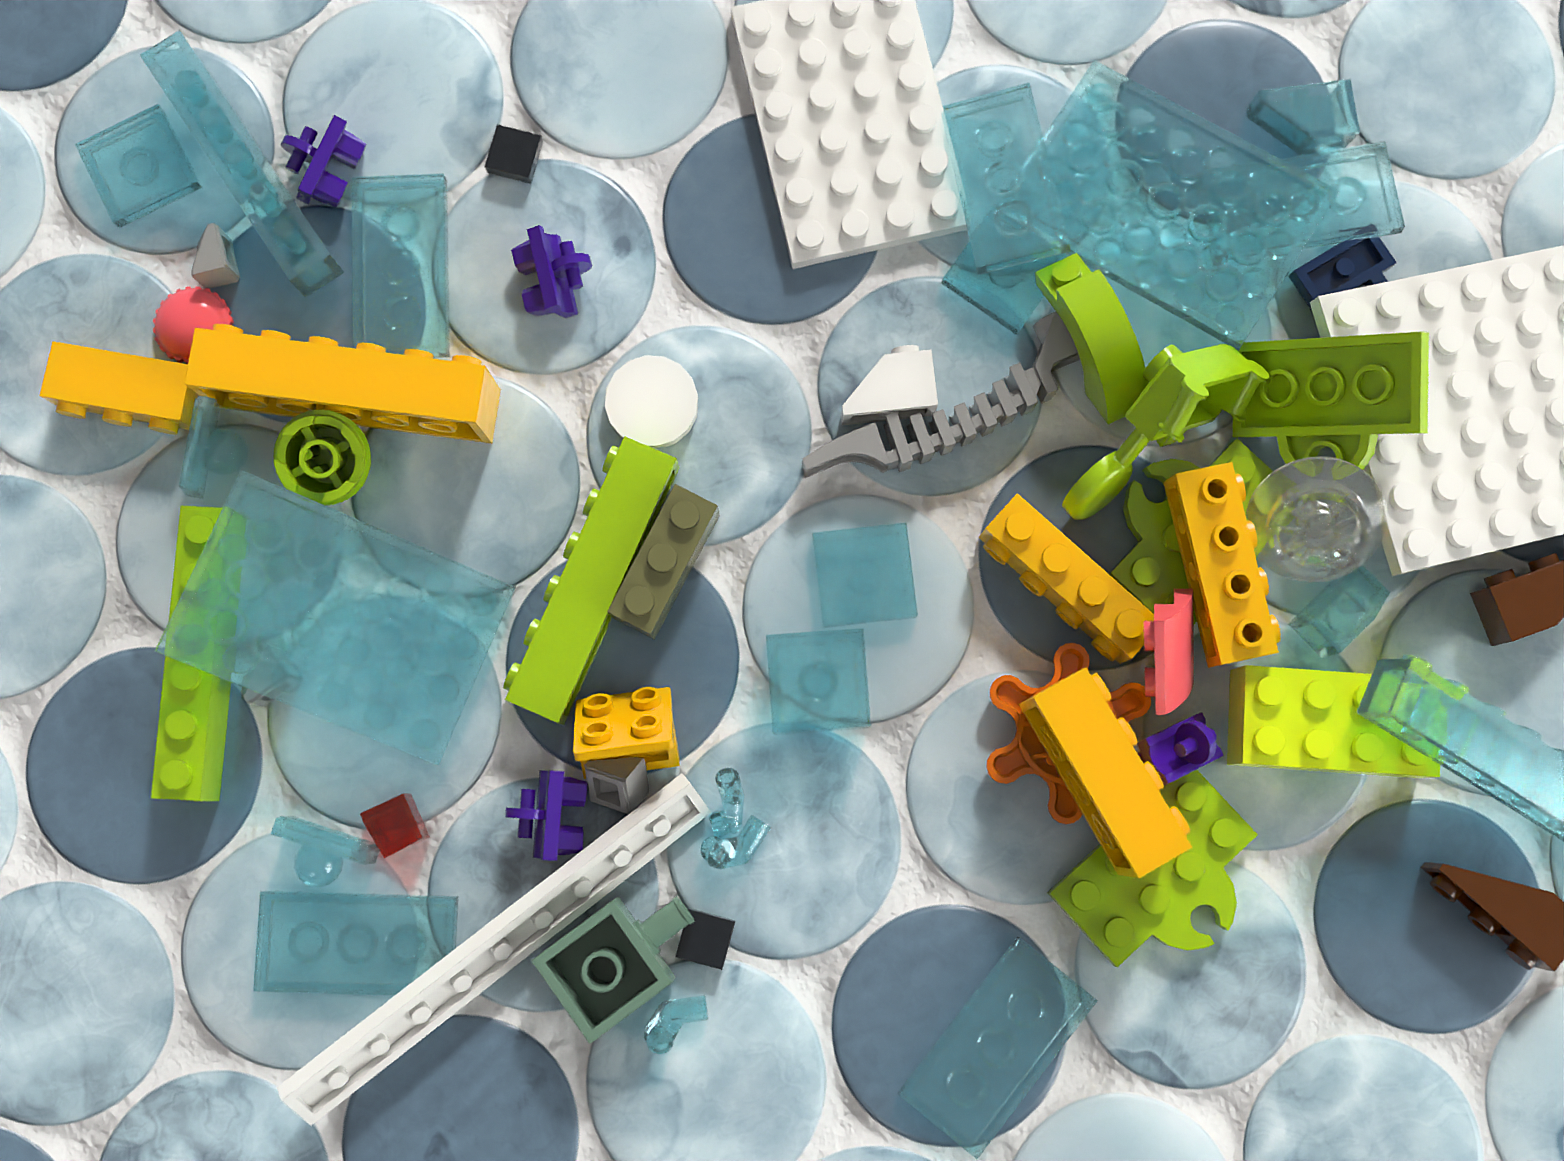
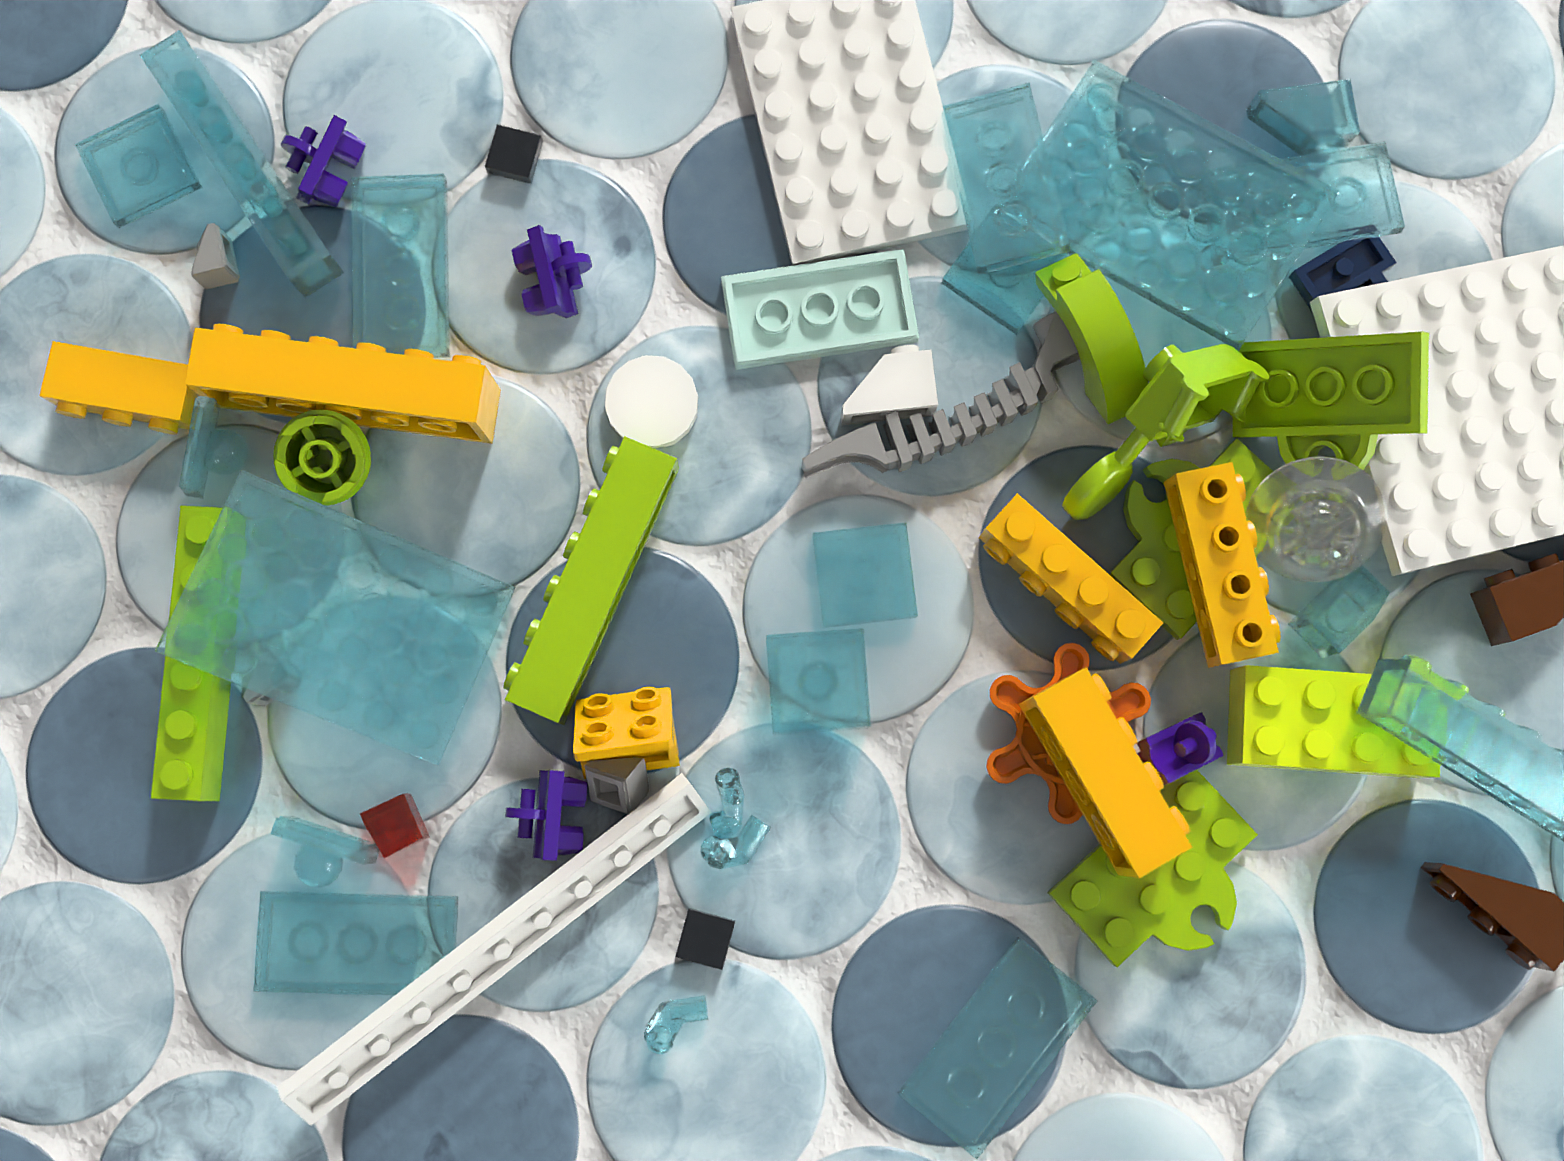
coral hat [153,286,234,364] -> none
sand green brick [531,896,695,1044] -> none
olive brick [607,484,720,640] -> none
coral slope [1144,588,1194,715] -> none
none -> light aqua tile [721,249,919,370]

